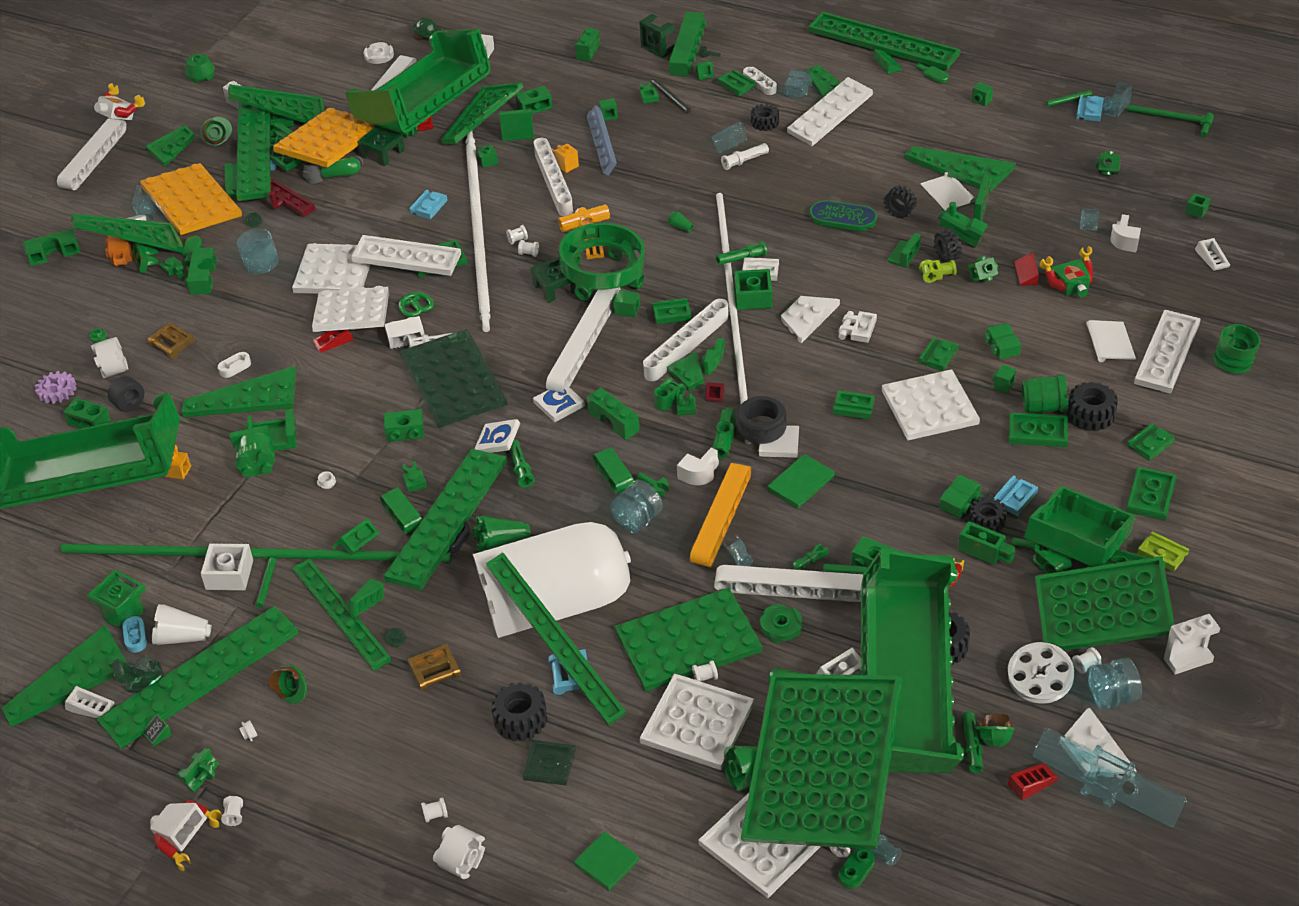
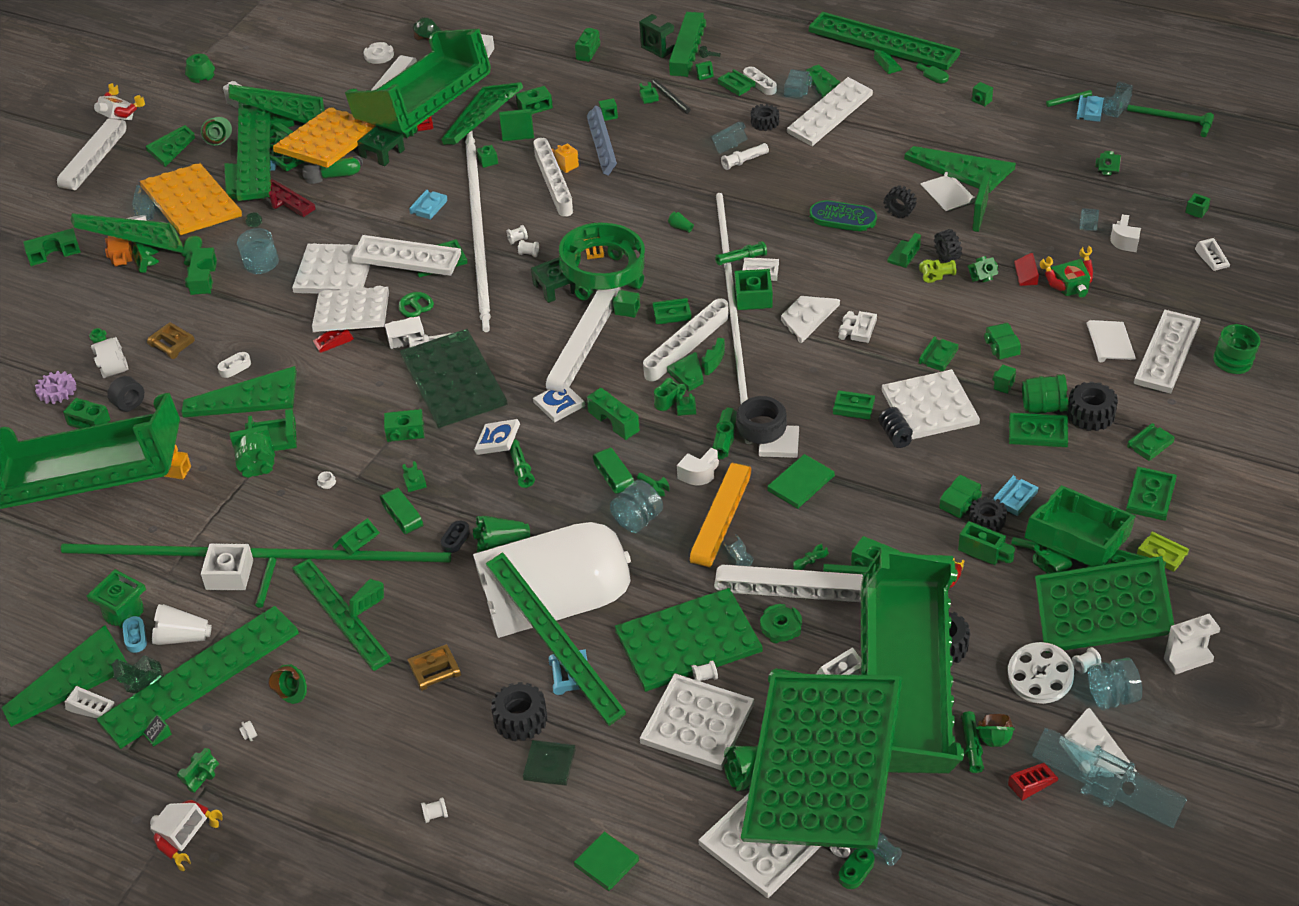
green plate [159,256,186,279] -> none
white bush [221,796,243,826] -> none
green plate [384,449,507,591] -> none
clear green plate [385,628,406,648] -> none
white brick [433,825,485,879] -> none
light orange piece [558,204,610,232] -> none
dark red slope [705,382,725,402] -> none
green piece [938,202,988,248] -> none
none -> black piece [878,407,913,448]

